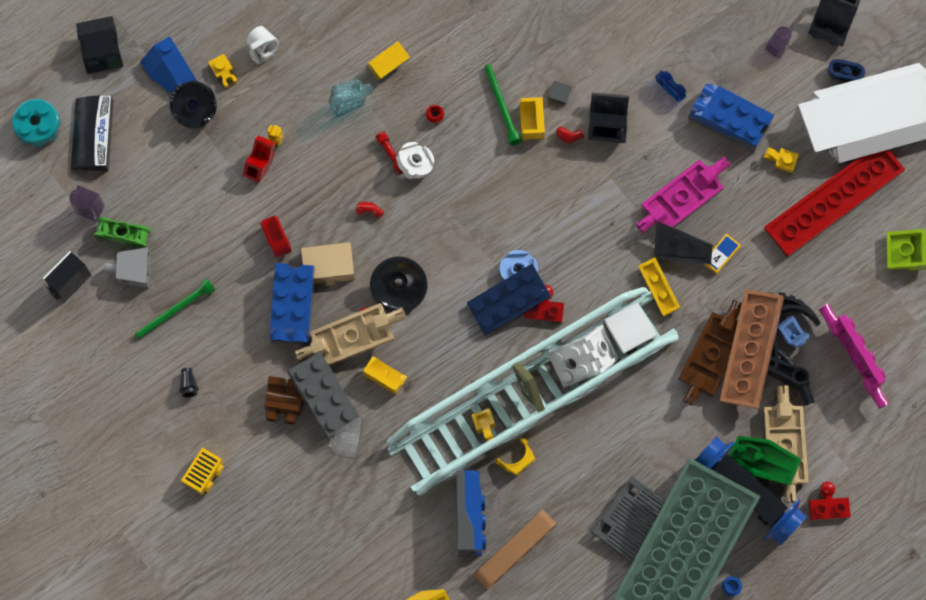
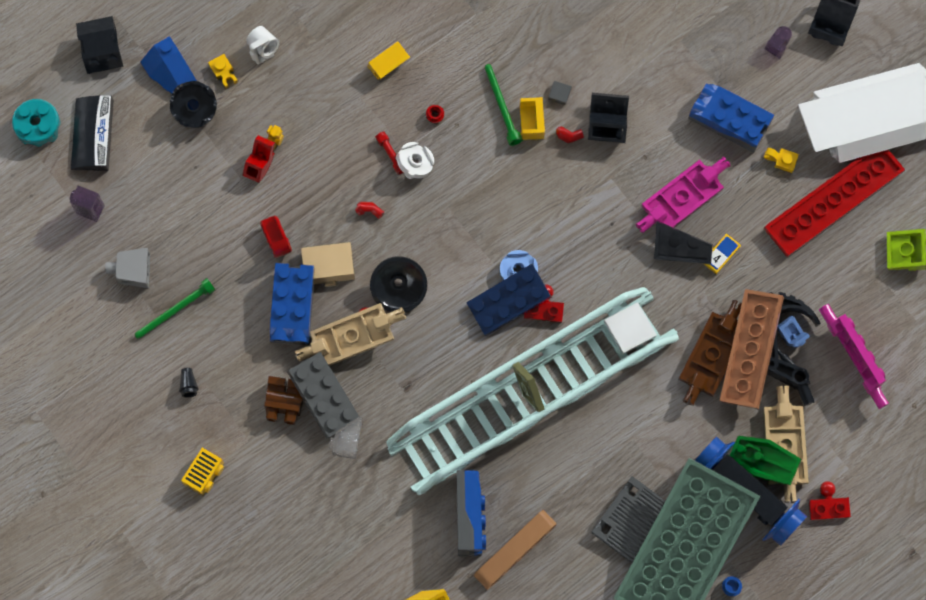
black piece [43,251,91,302] -> none
bright green piece [93,217,151,248] -> none
clear light blue torso [329,79,374,117] -> none
yellow hinge [363,356,408,395] -> none
yellow plate [472,408,496,442] -> none
yellow helmet [496,438,535,476] -> none
white bracket [547,324,619,388] -> none
yellow plate [638,257,681,317] -> none
clear blue plate [655,70,686,102] -> none
dark blue plate [827,59,865,82] -> none

